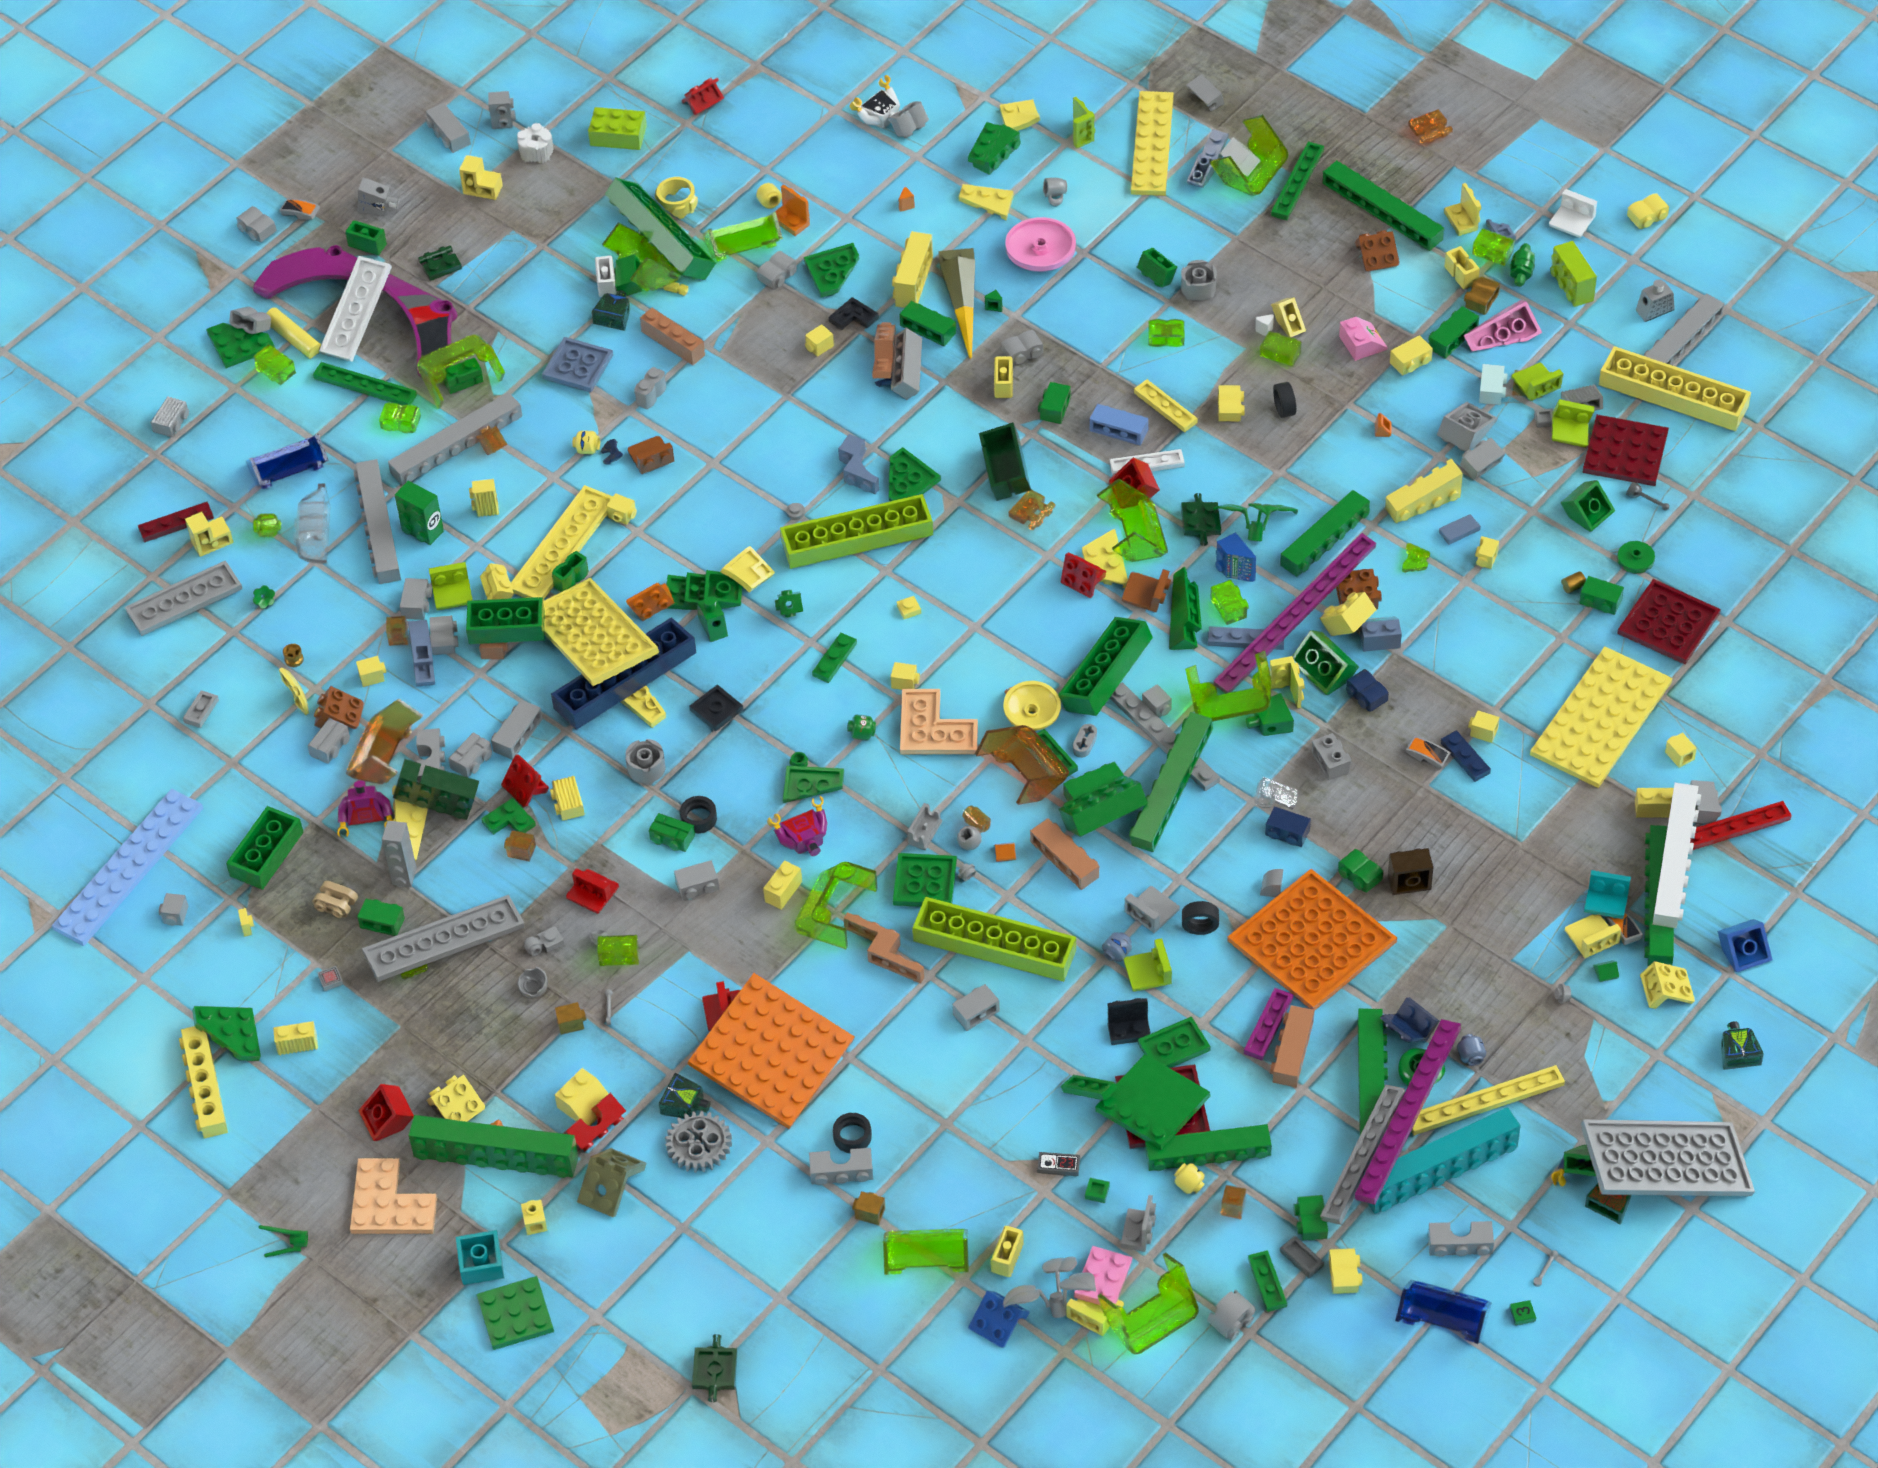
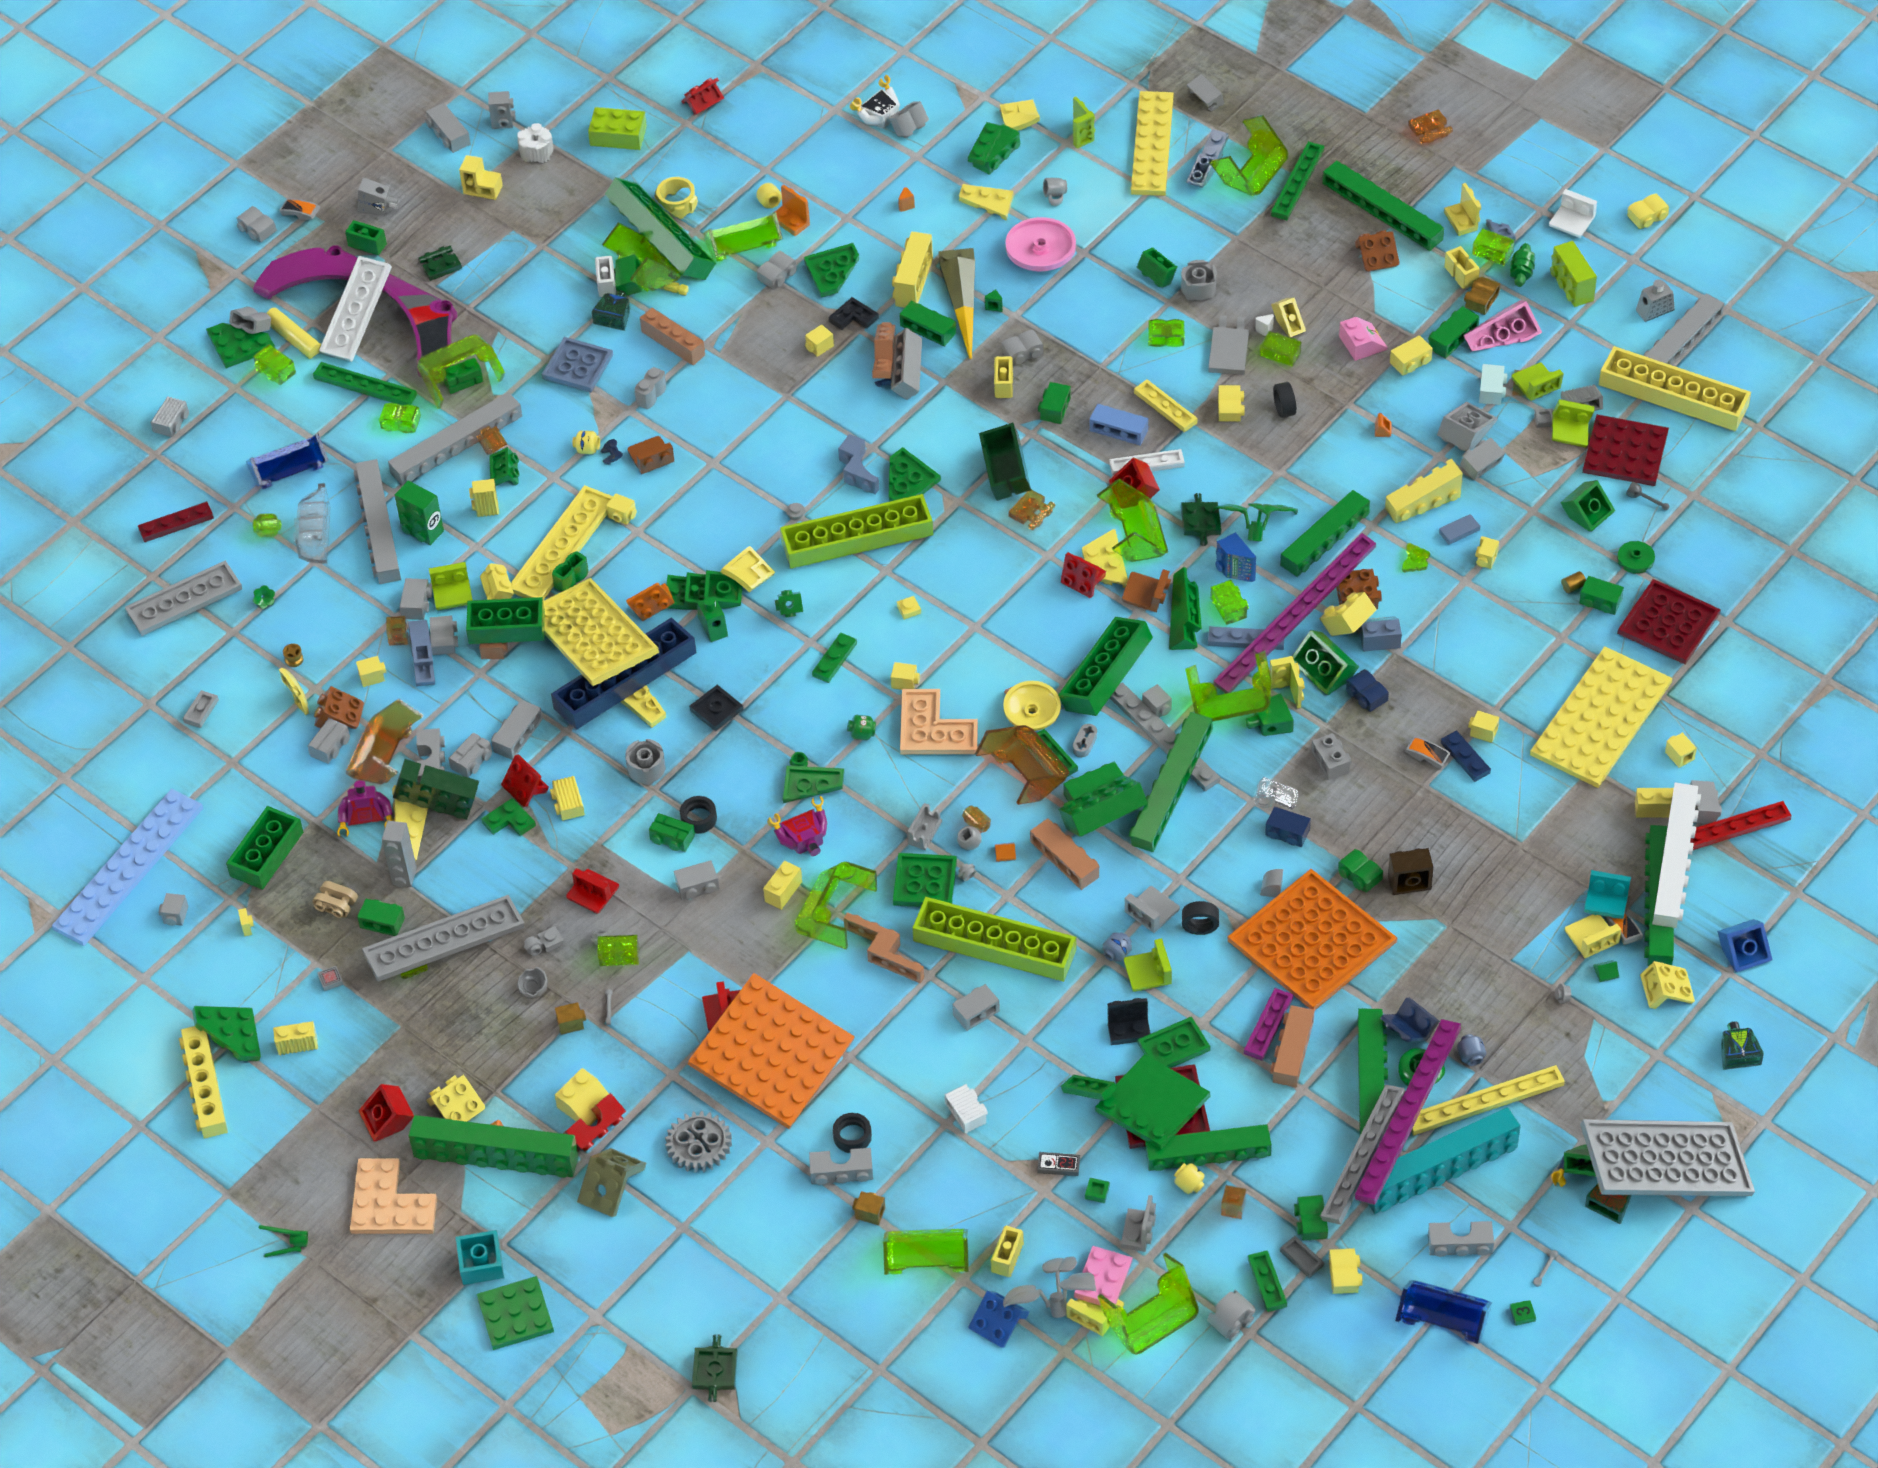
light yellow brick [185,512,234,557] -> none
clear orange brick [504,830,536,862] -> none
light yellow brick [521,1200,548,1235] -> none
clear green torso [659,1073,711,1119] -> none
white brick [1220,137,1261,177] -> none
none -> green bracket [489,447,519,486]
none -> white brick [945,1084,988,1133]
none -> light grey tile [1209,315,1249,375]

